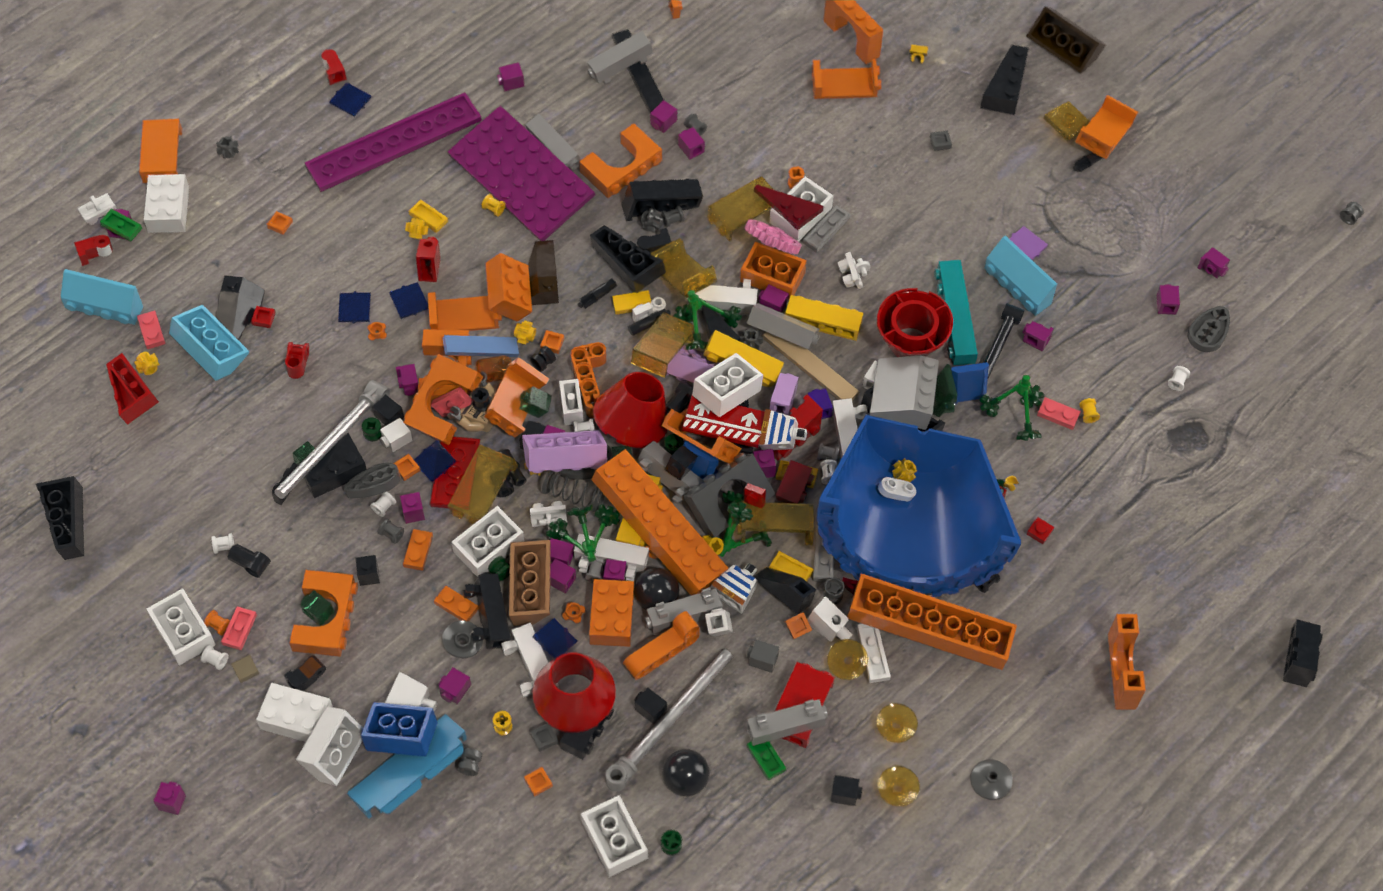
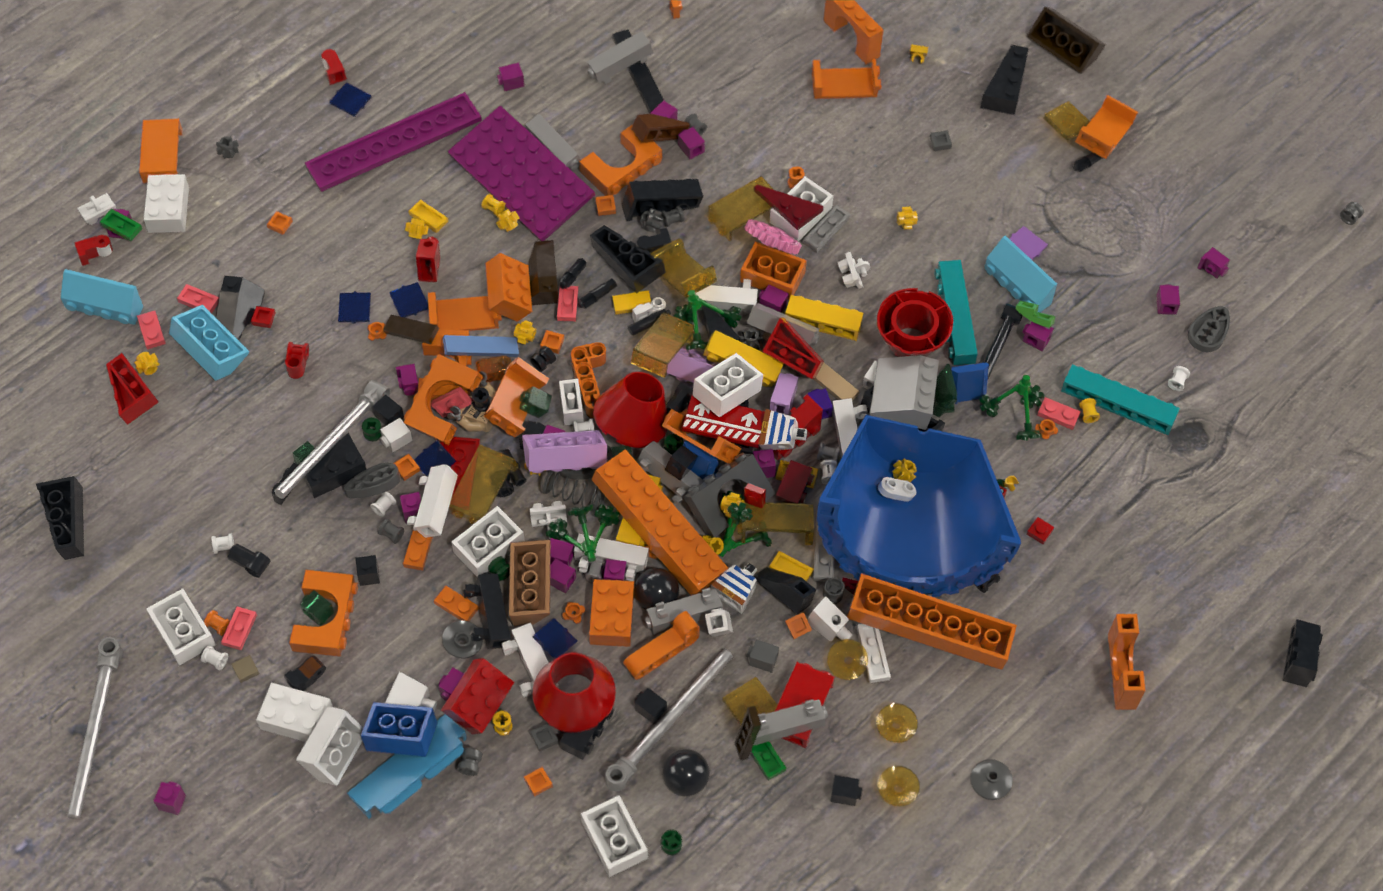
none -> flat silver piece [68,637,123,819]
none -> coral plate [177,284,219,314]
none -> dark brown tile [383,314,439,344]
none -> white brick [407,465,458,538]
none -> red brick [441,658,515,734]
none -> yellow gear [496,209,520,232]
none -> coral plate [557,286,578,322]
none -> black piece [559,258,587,289]
none -> orange plate [595,195,616,216]
none -> reddish brown slope [631,114,690,143]
none -> yellow gear [721,492,745,517]
none -> clear yellow plate [722,677,777,725]
none -> dark brown tile [734,706,761,760]
none -> red wedge [762,317,824,379]
none -> yellow gear [897,207,918,230]
none -> bright green slope [1015,301,1056,328]
none -> orange plate [1035,419,1058,440]
none -> teal brick [1061,364,1180,435]

